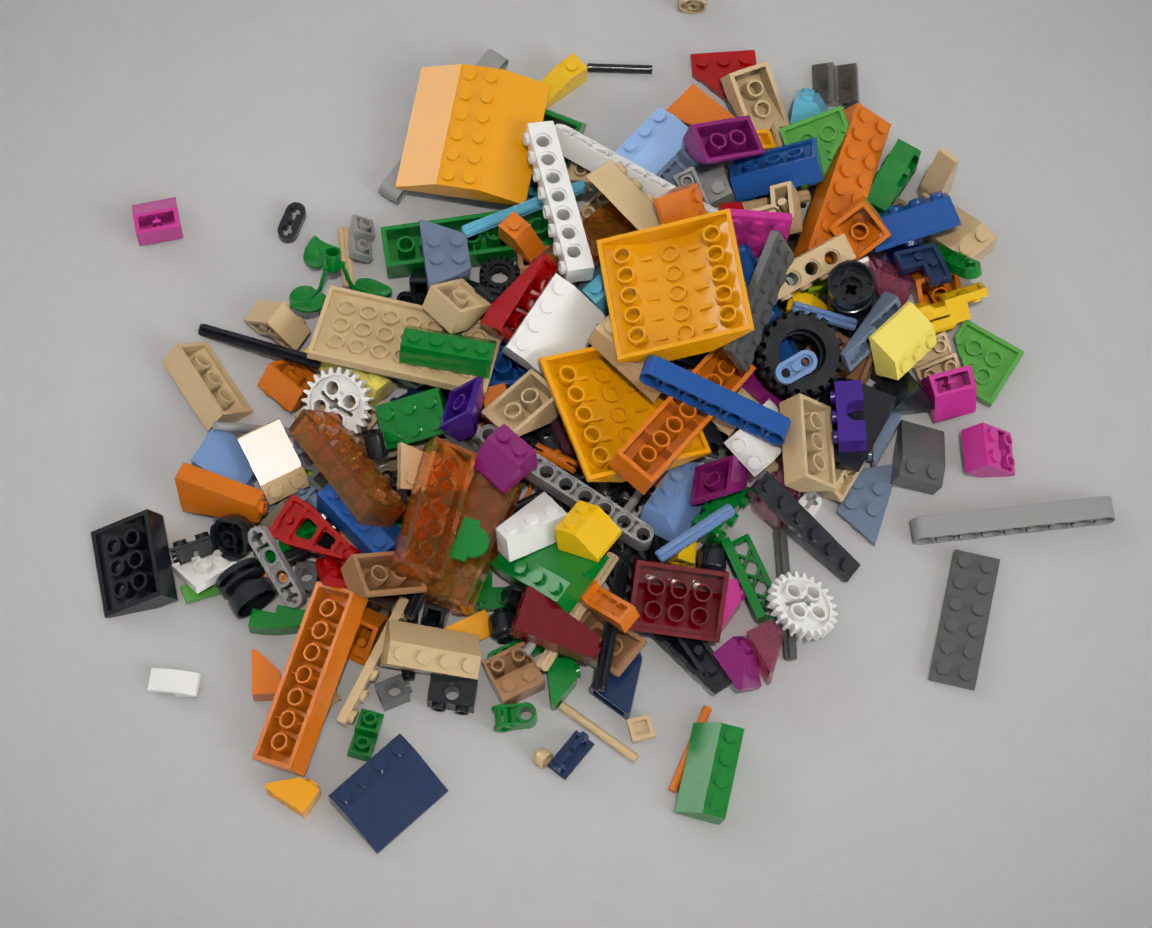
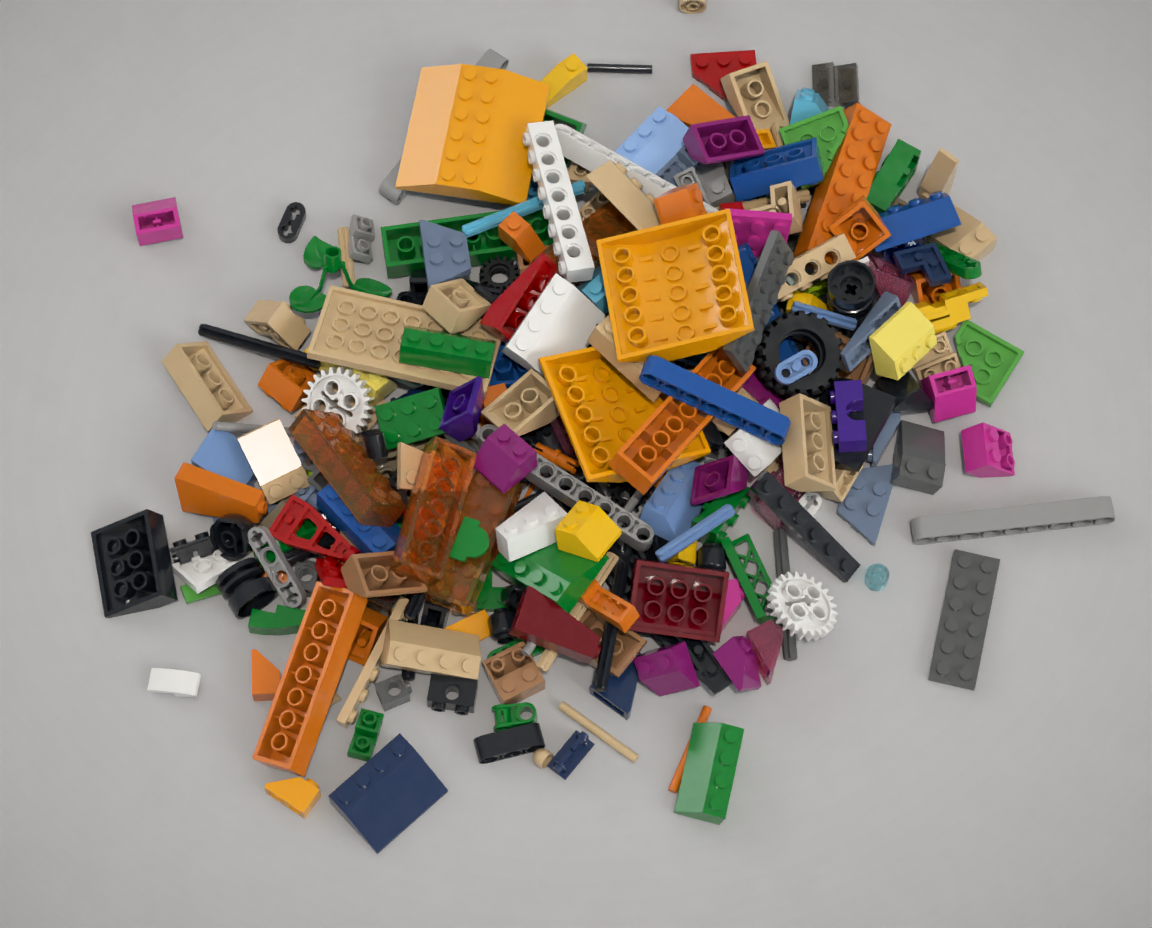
green slope [547,657,581,711] -> none
tan plate [626,714,656,744] -> none
none -> black beam [473,723,545,764]
none -> magenta slope [633,641,700,697]
none -> clear light blue wheel [864,563,889,591]

